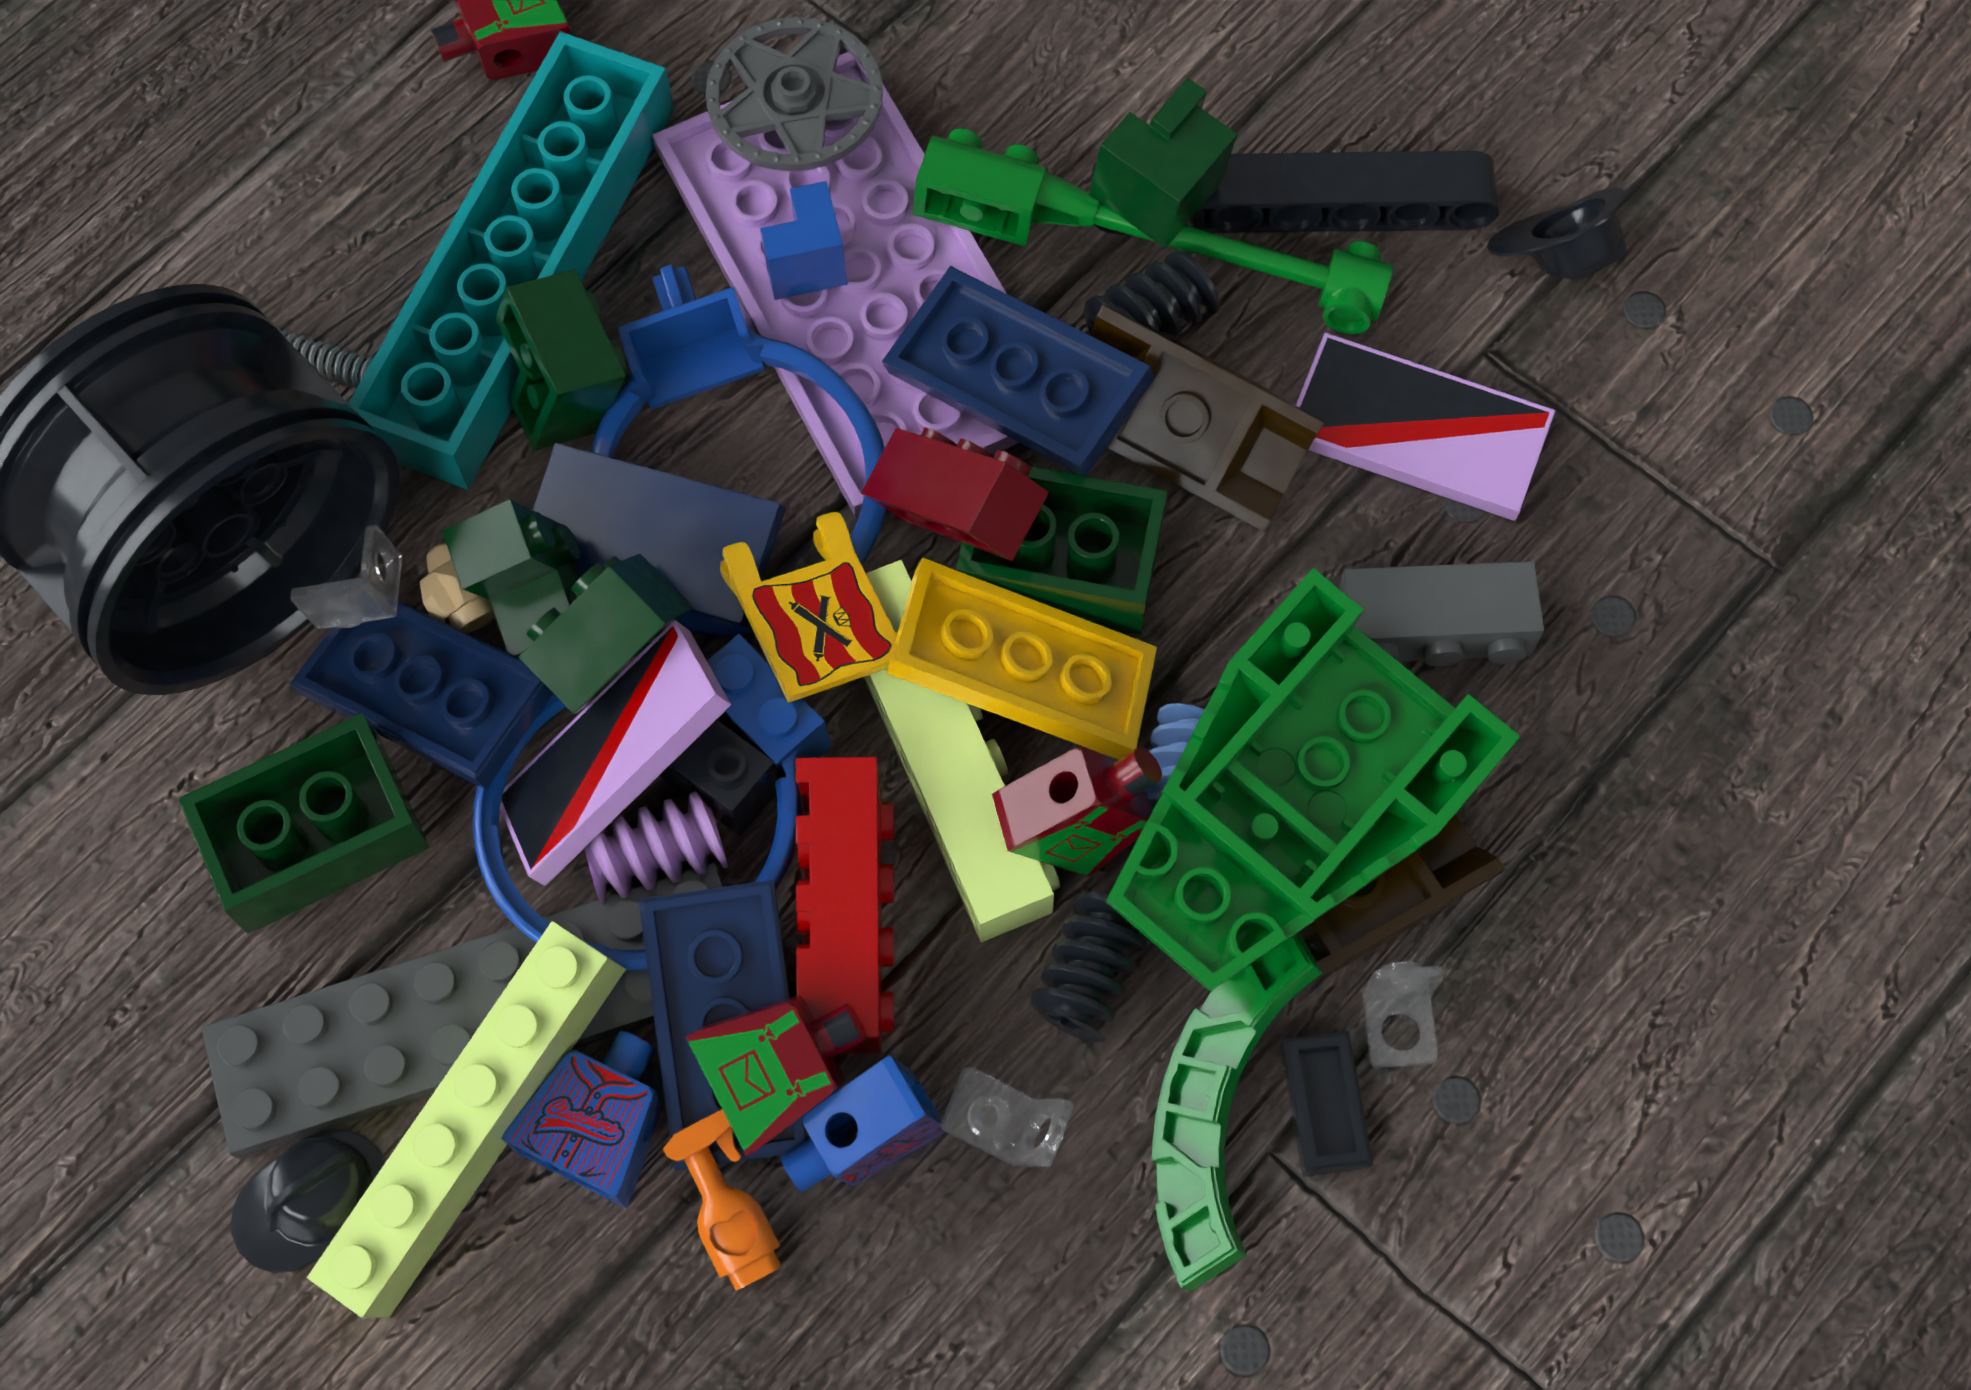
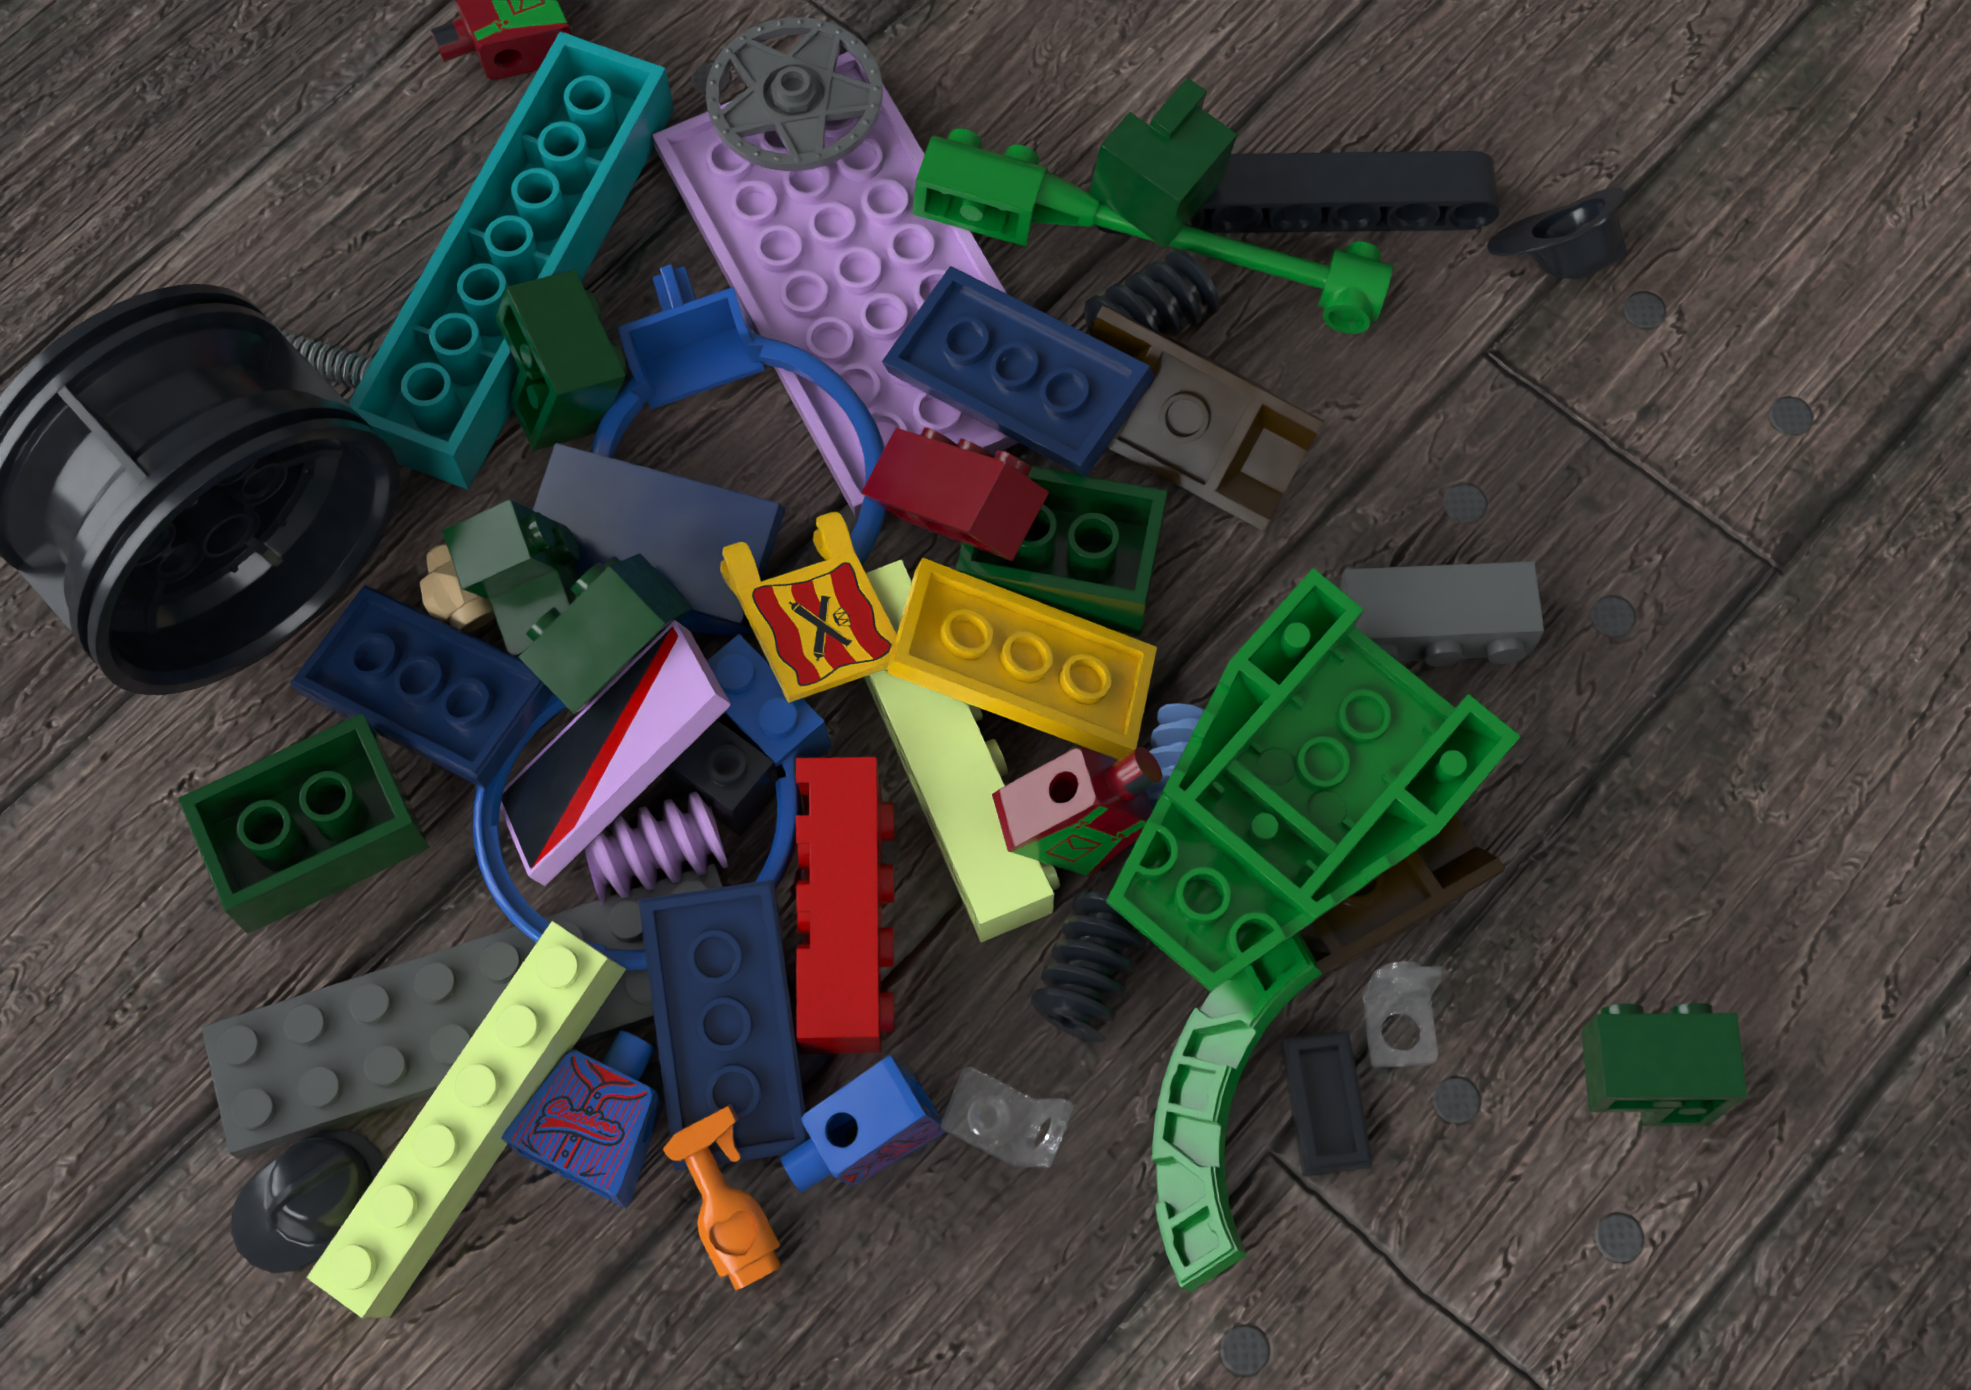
clear bracket [290,525,402,629] -> none
torso [686,995,866,1156] -> none
blue piece [760,181,848,300] -> none
tile [1296,333,1555,521] -> none
none -> dark green brick [1581,1003,1747,1126]

